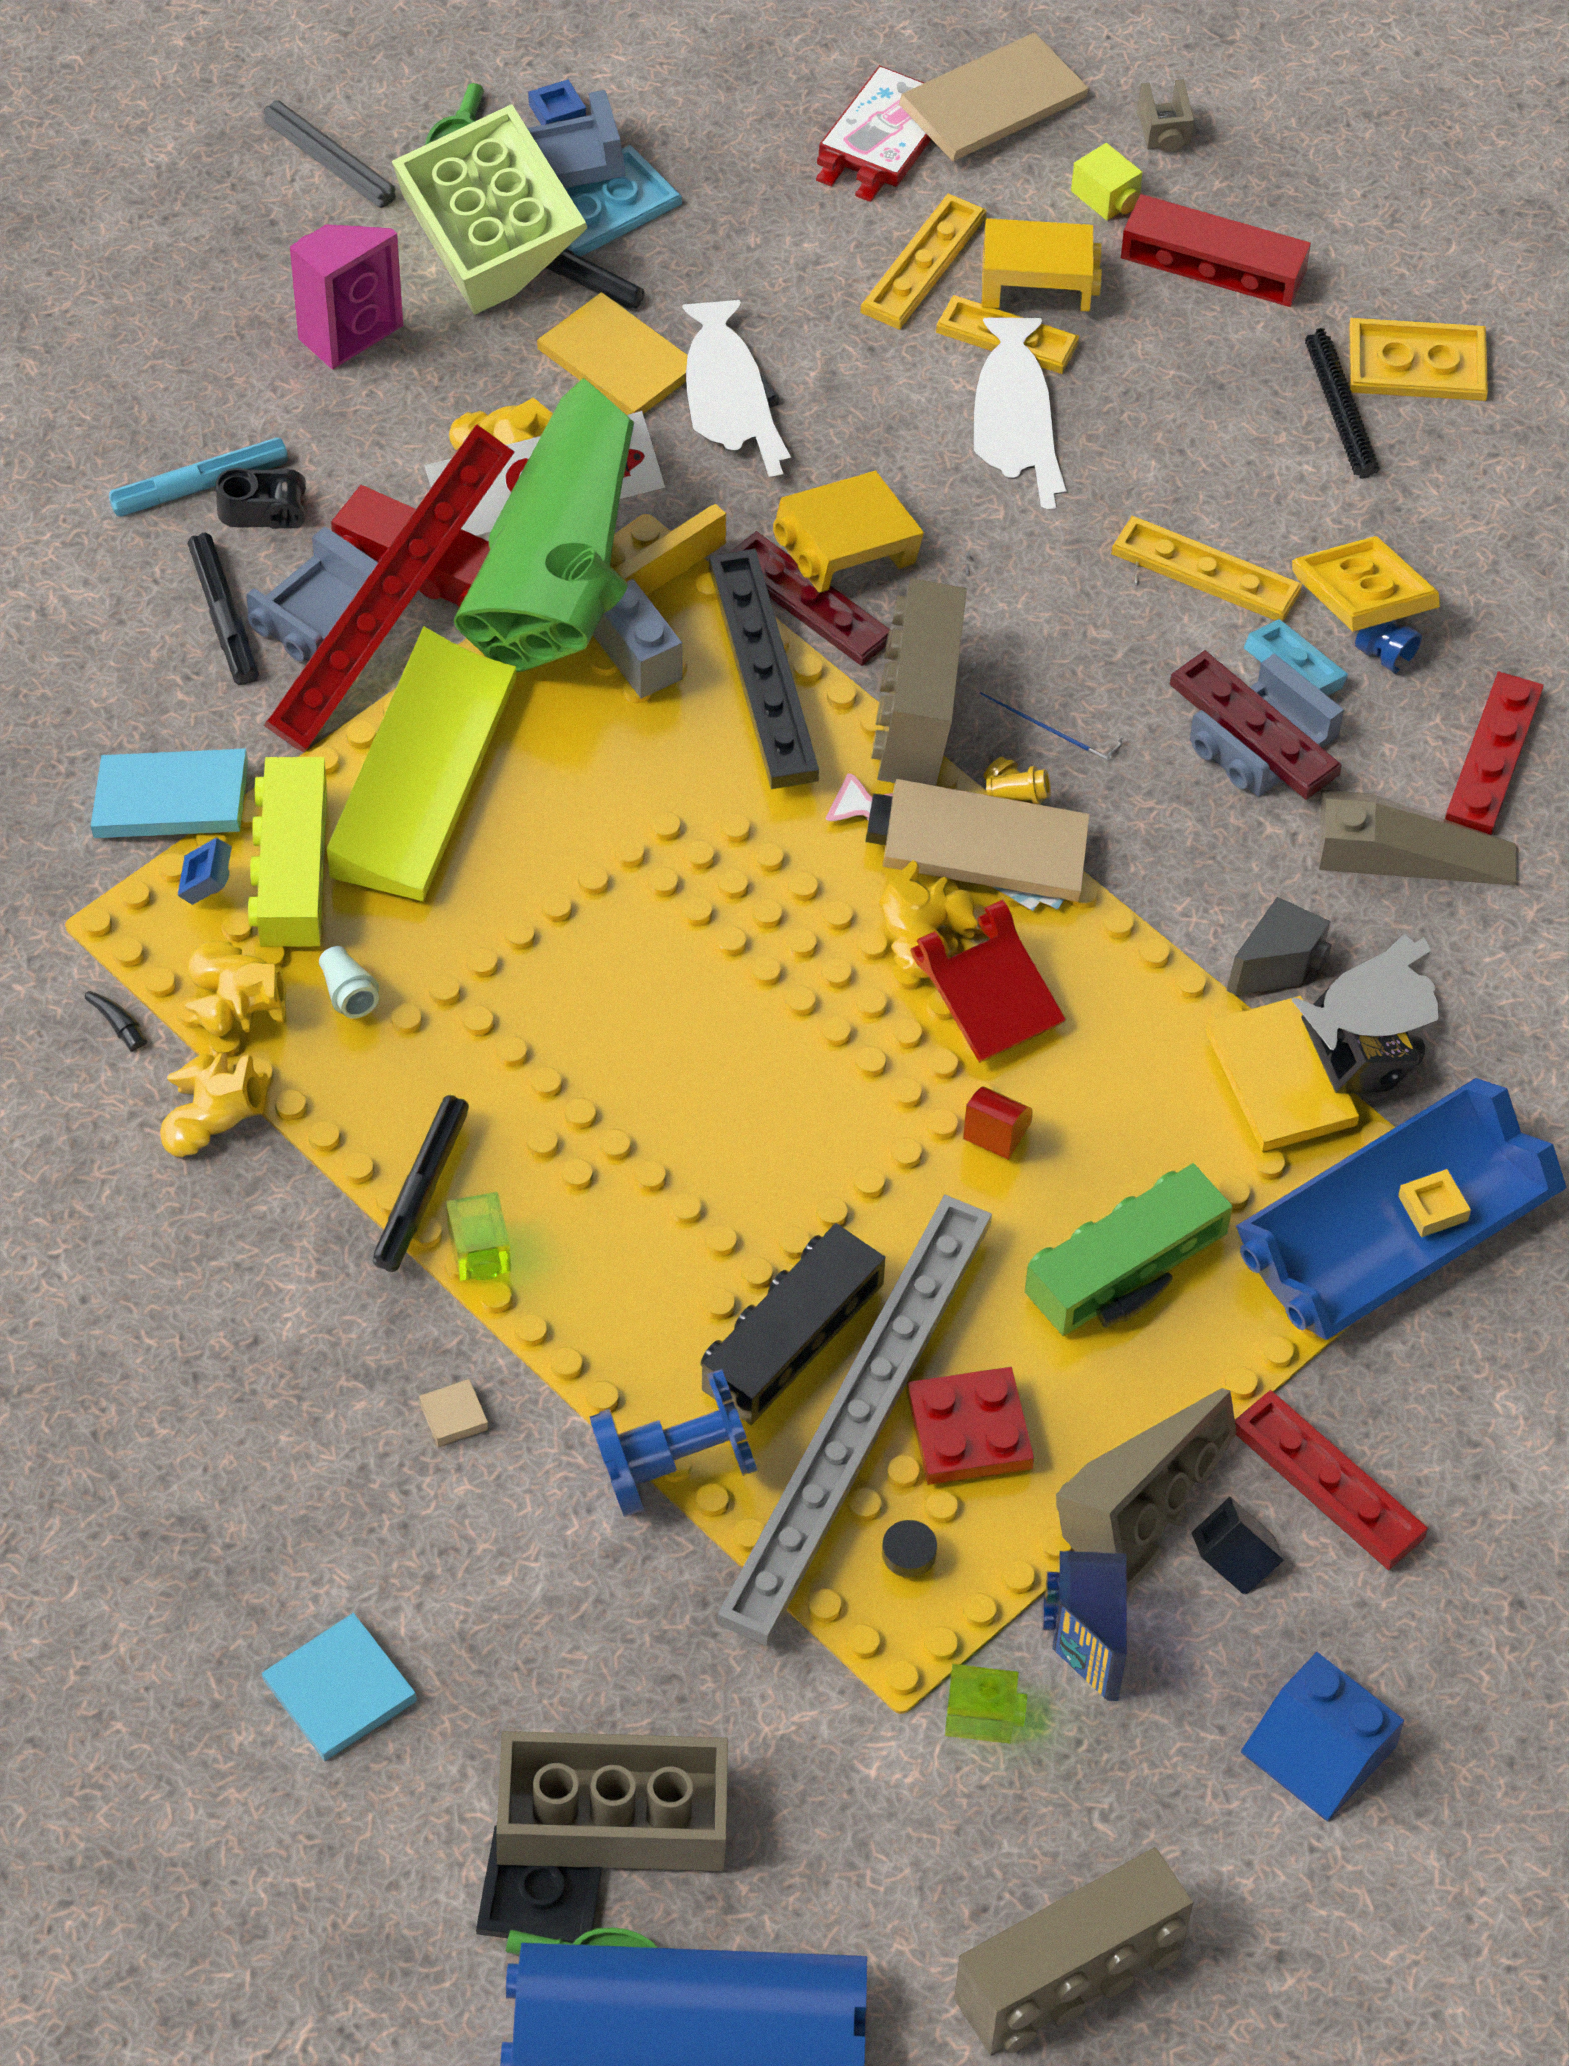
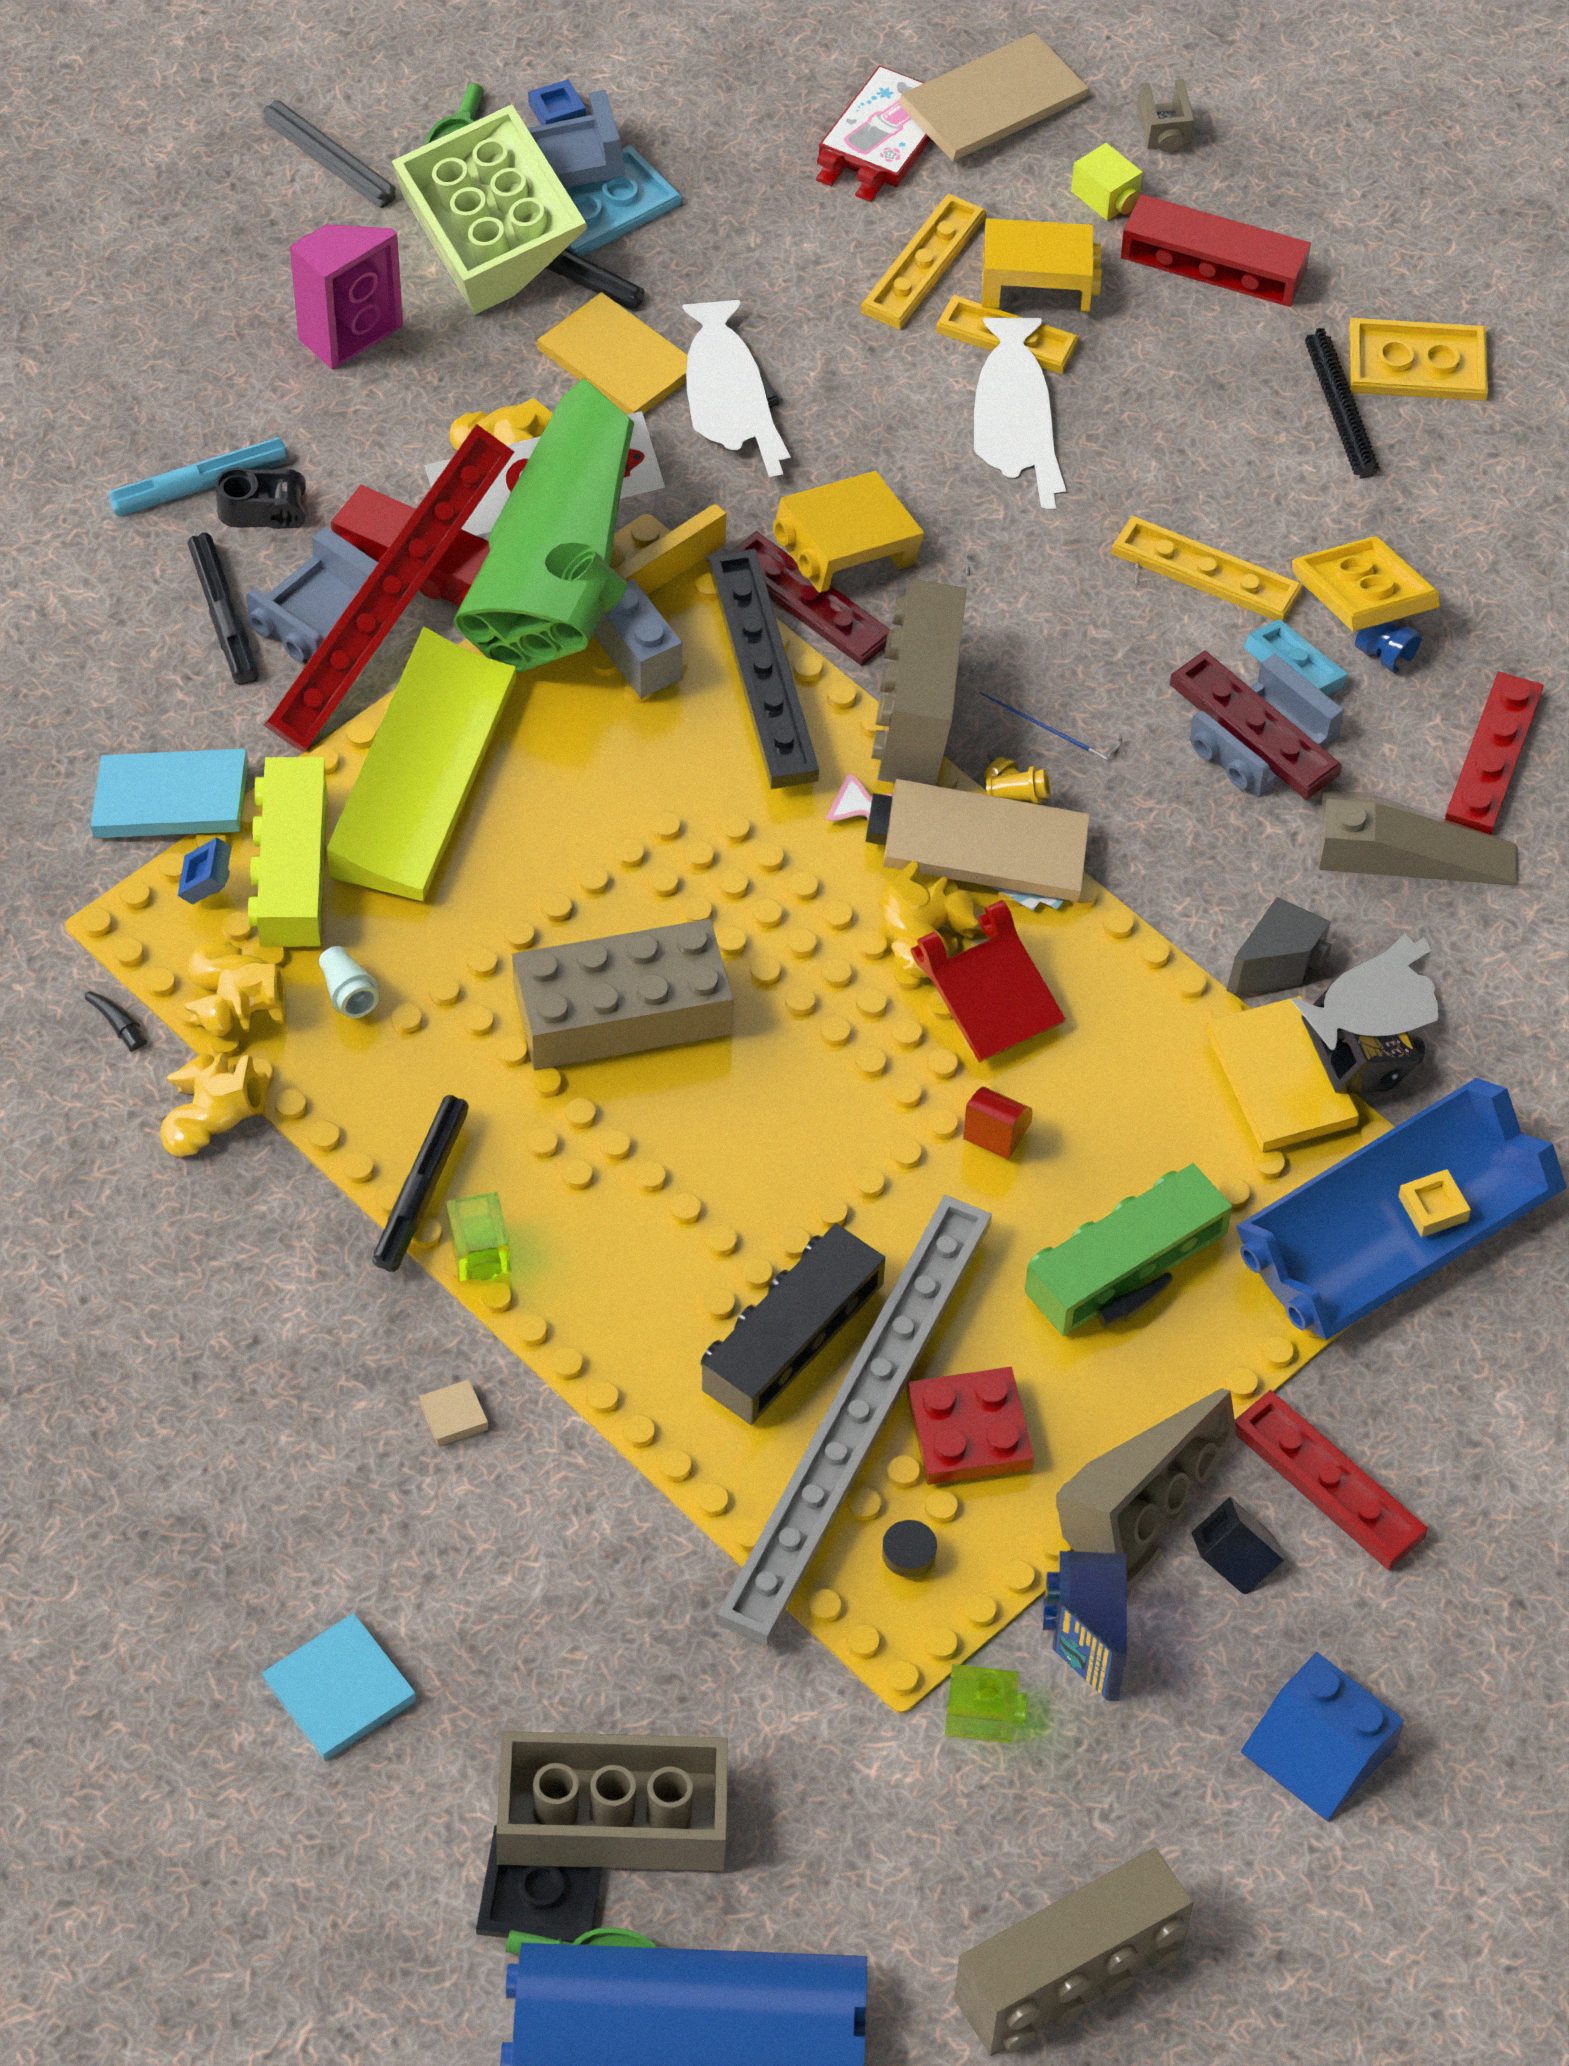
blue piece [590,1369,758,1517] -> none
none -> dark tan brick [512,918,733,1070]

